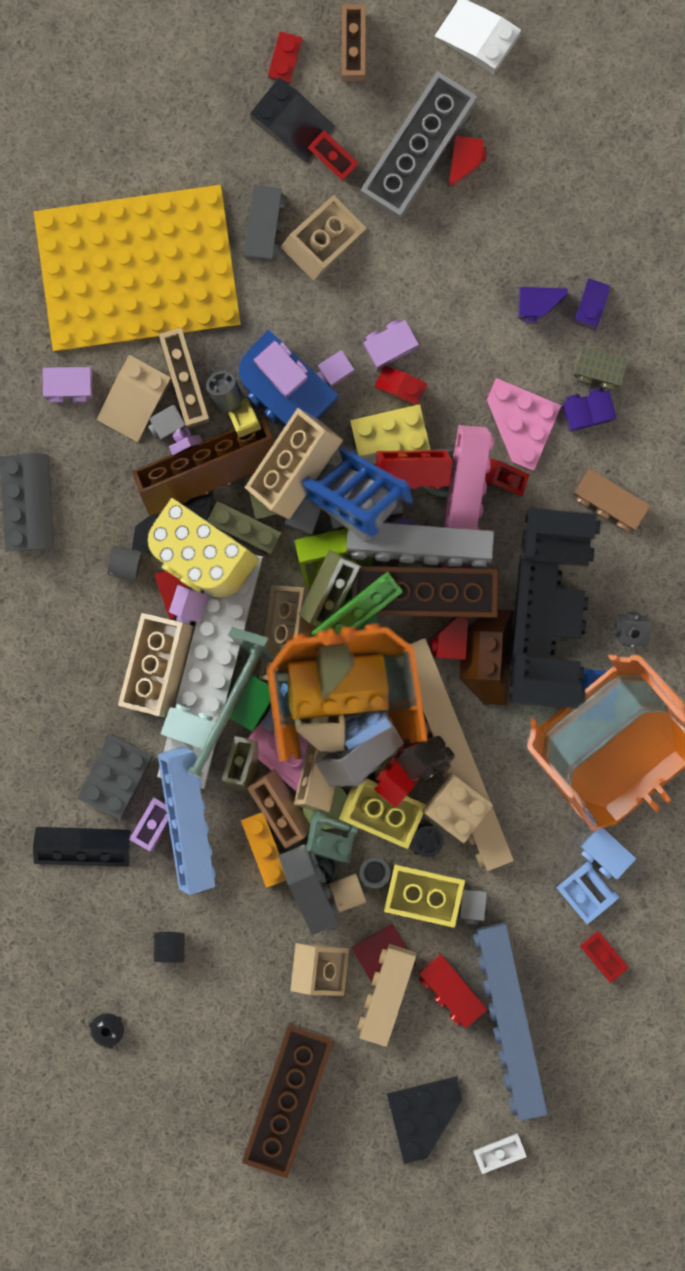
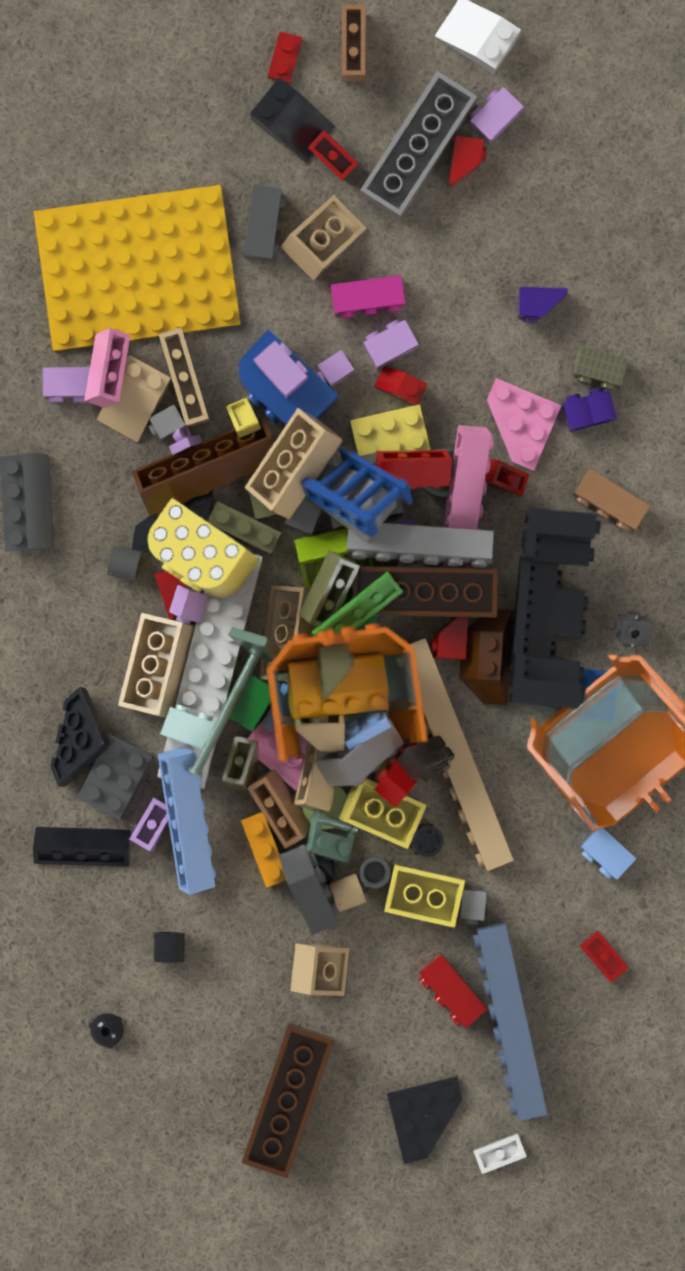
dark grey piece [206,371,243,413] -> none
dark red tile [351,923,416,988] -> none
tan brick [357,944,416,1047] -> none
tan brick [422,773,493,843] -> none
light blue plate [556,861,619,925] -> none
dark purple slope [573,278,611,330] -> none
none -> black plate [50,687,110,787]
none -> bright pink brick [84,328,130,408]
none -> dark pink brick [331,275,405,319]
none -> lavender brick [470,87,524,145]

